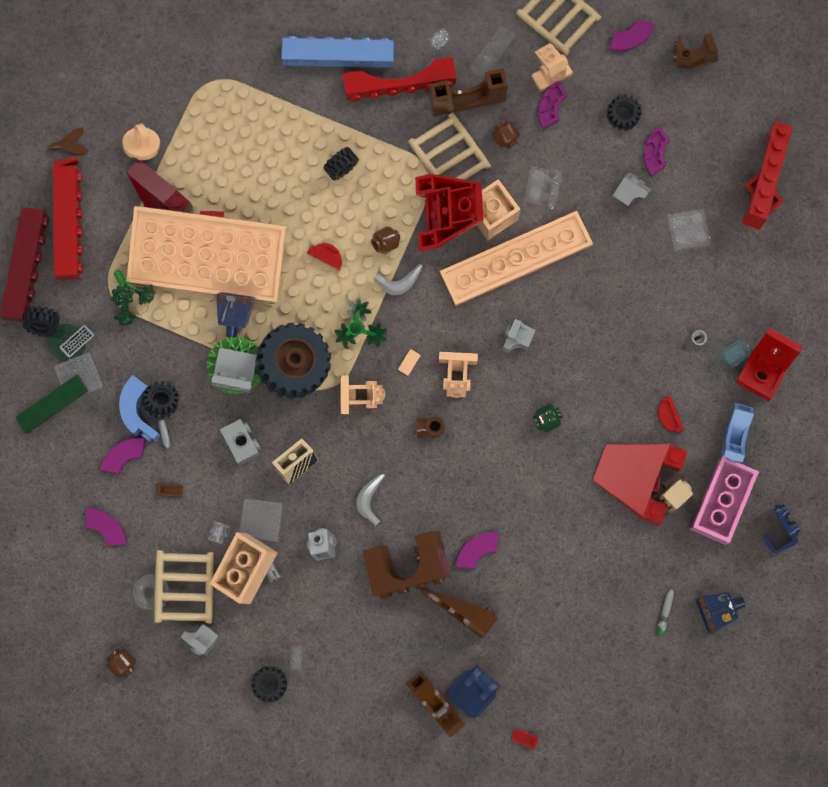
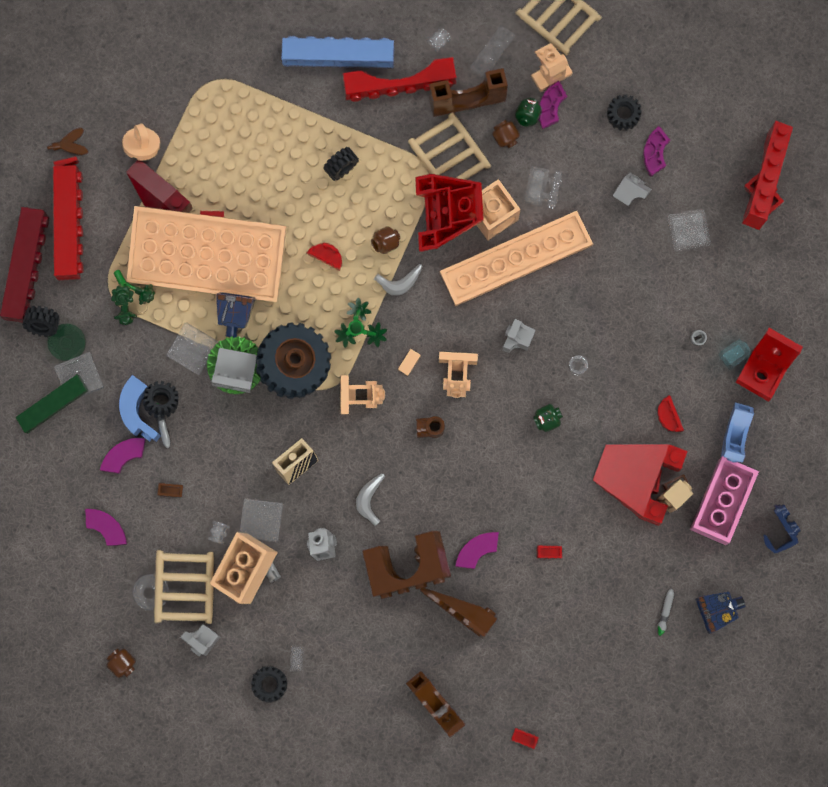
sticker [60,325,94,358] -> none
light grey brick [220,419,261,466] -> none
dark blue piece [449,664,501,717] -> none
magenta tile [609,20,655,52] -> none
reddish brown tile [673,33,718,69] -> none
none -> clear plate [166,322,219,375]
none -> dark green head [515,98,542,127]
none -> red piece [537,546,562,558]
none -> clear bush [569,355,588,376]

